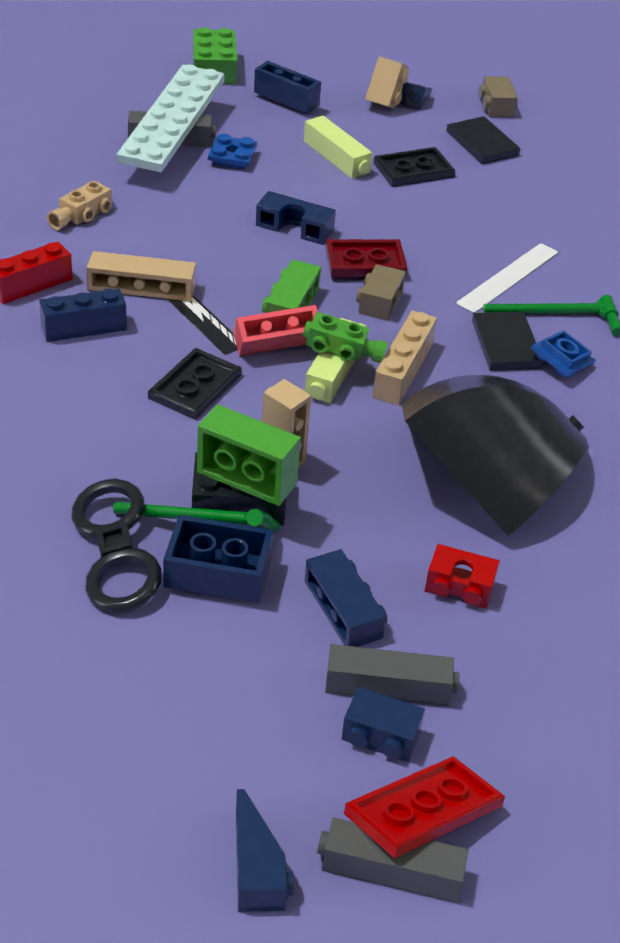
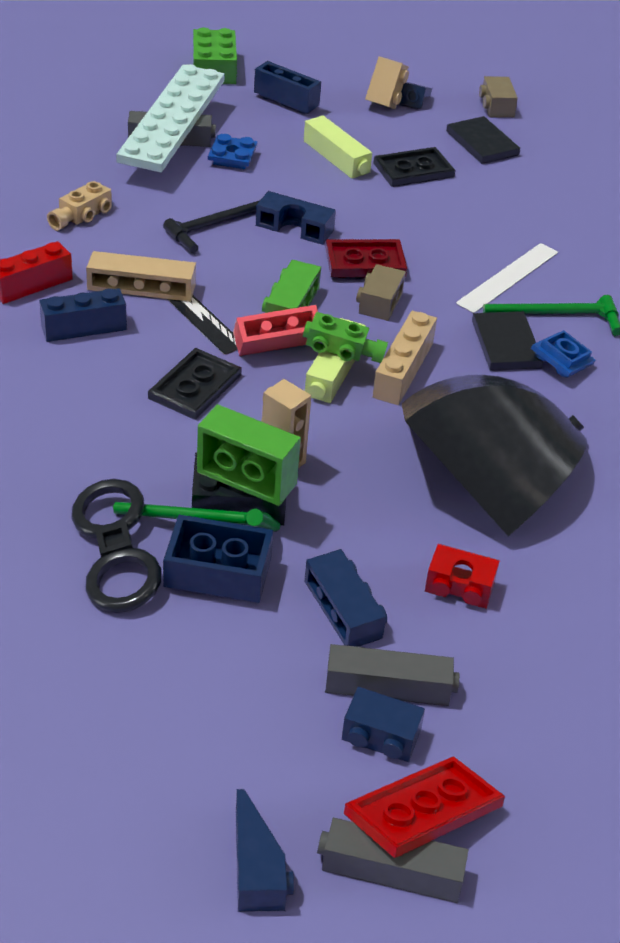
none -> black bar [163,200,260,253]

